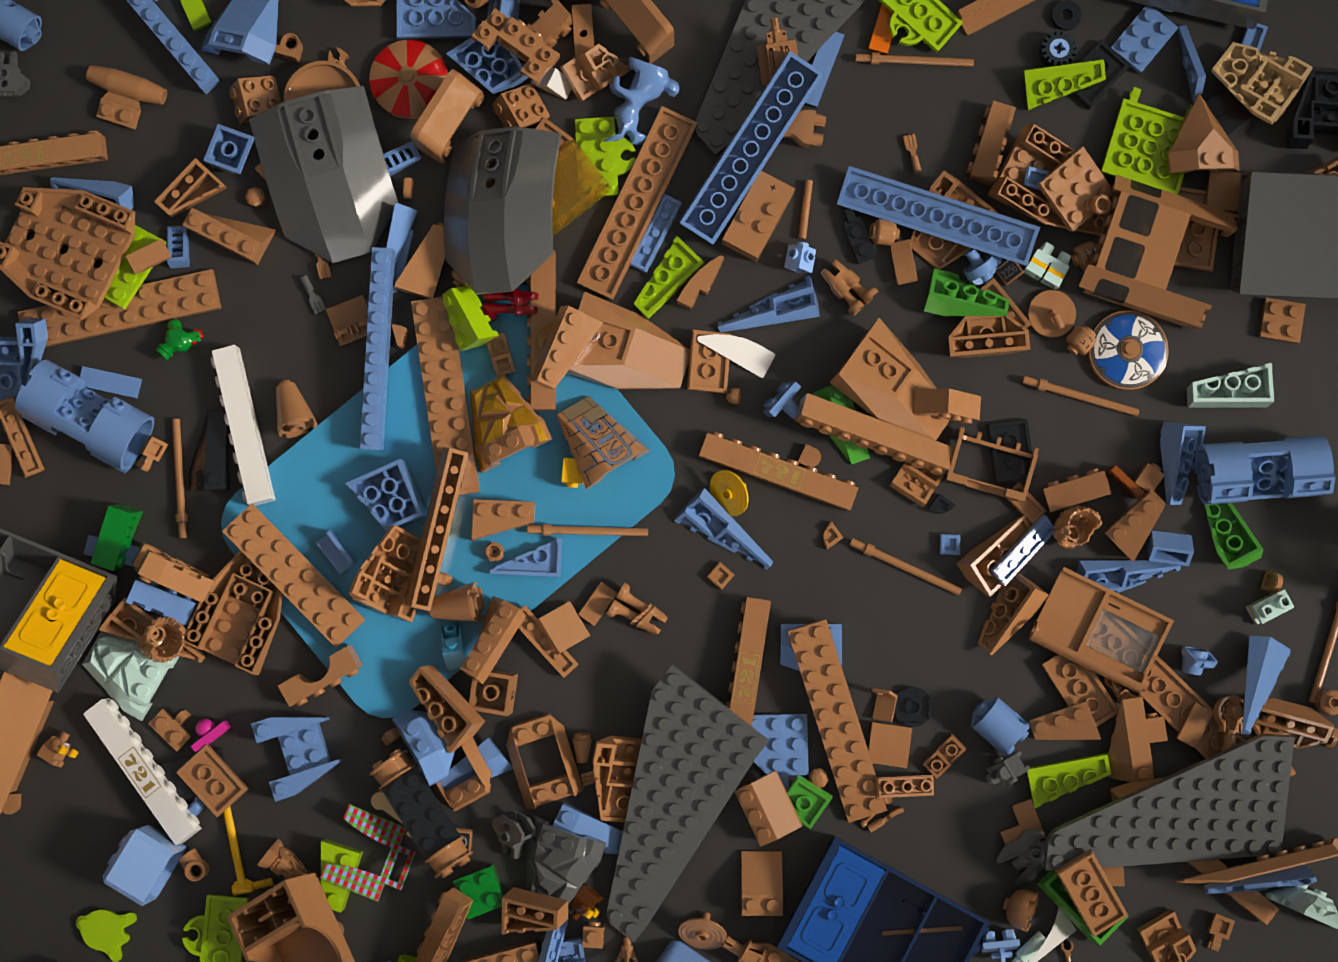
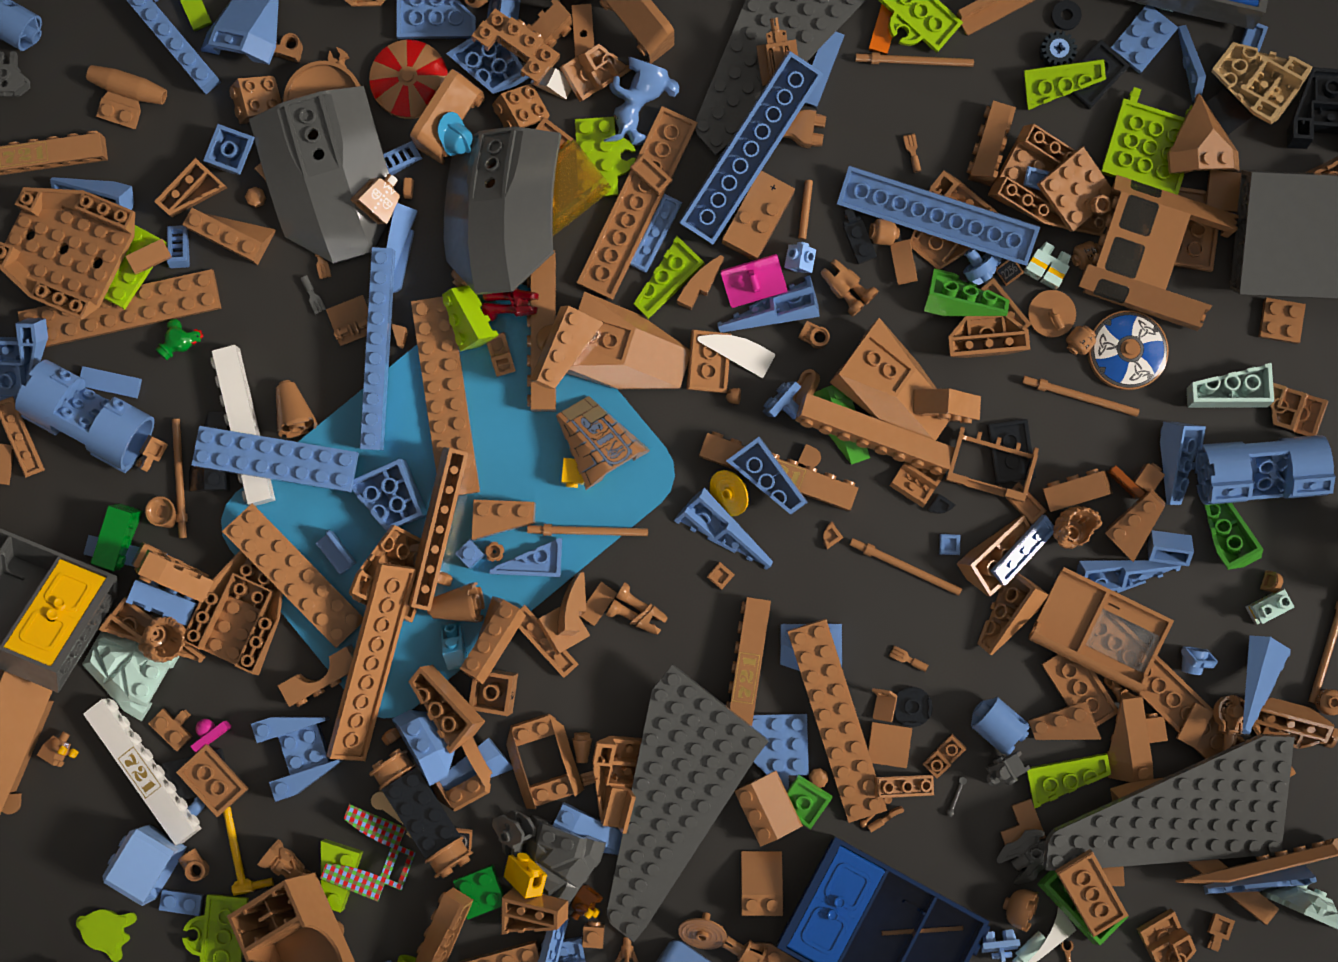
medium nougat slope [393,223,445,299] -> none
wedge [470,375,552,473] -> none
none -> medium nougat piece [145,496,176,528]
none -> medium blue plate [159,889,204,916]
none -> medium blue plate [192,426,359,493]
none -> medium nougat plate [326,563,417,761]
none -> torso [351,174,400,224]
none -> dark azure piece [437,112,473,156]
none -> medium blue brick [455,540,485,569]
none -> yellow brick [503,853,547,899]
none -> medium nougat slope [558,572,586,636]
none -> medium nougat panel [601,785,636,834]
none -> medium nougat tile [630,153,673,195]
none -> dark pink shield [721,254,787,308]
none -> medium blue wedge [726,437,808,514]
none -> medium nougat tile [793,369,820,405]
none -> medium nougat piece [798,320,830,349]
none -> medium nougat piece [889,645,929,672]
none -> dark grey hinge [946,777,967,817]
none -> medium nougat slope [1271,383,1328,436]

